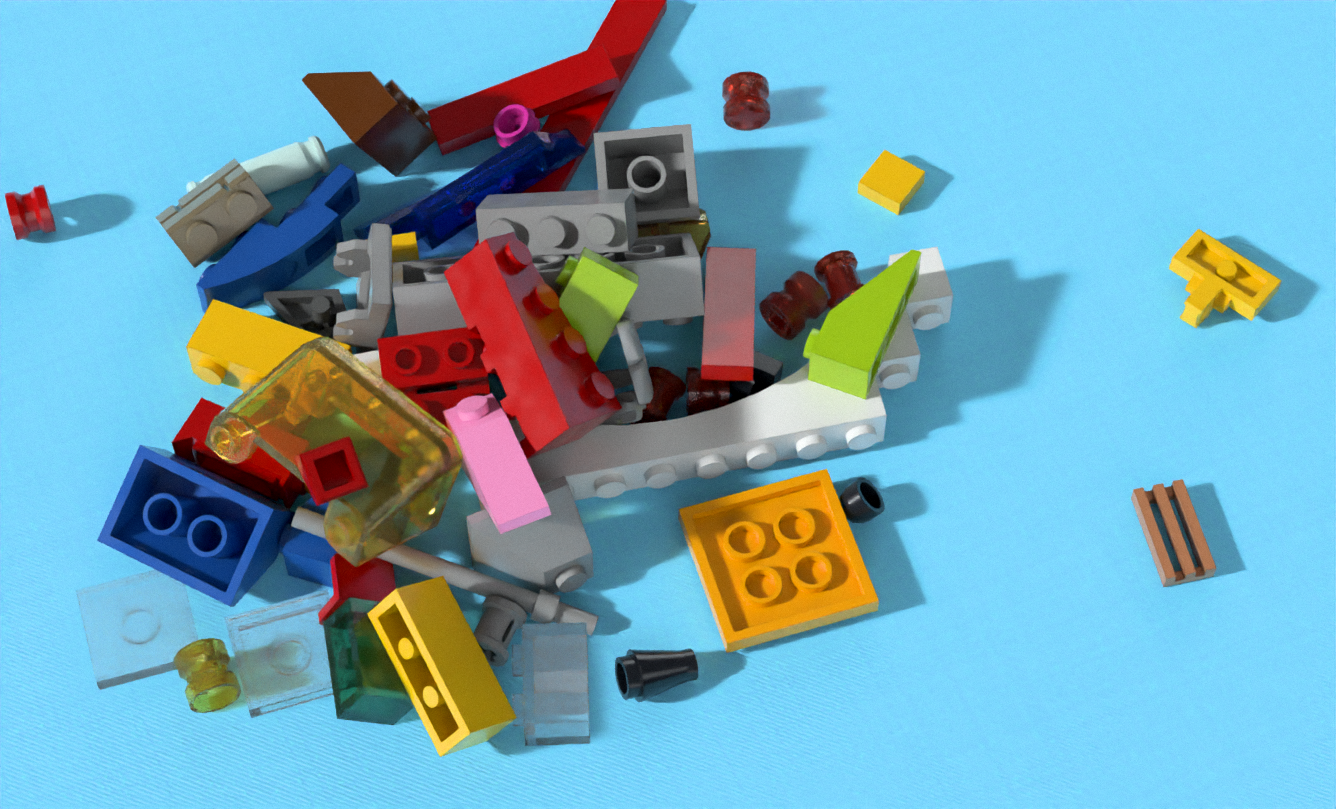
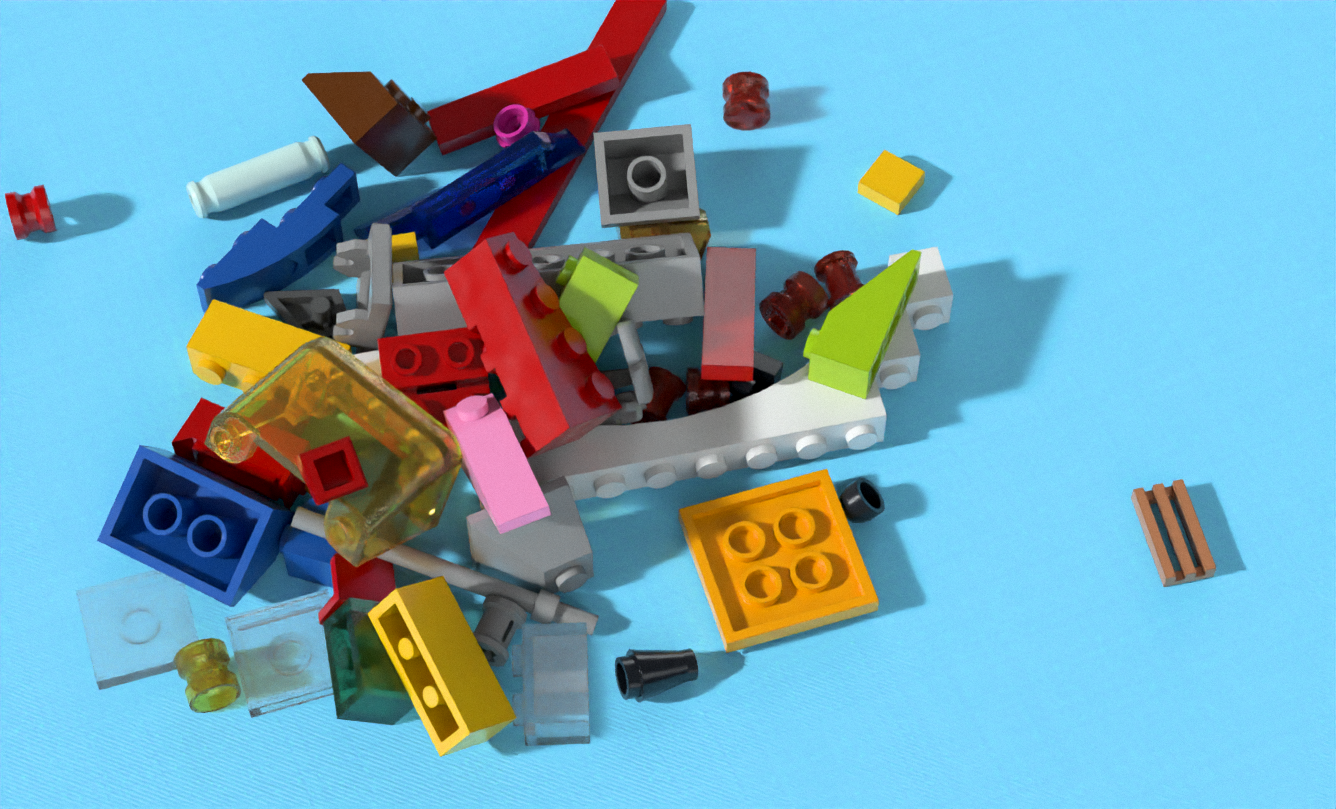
dark tan brick [155,158,274,268] -> none
light grey brick [475,188,638,256] -> none
yellow hinge [1169,229,1282,328] -> none

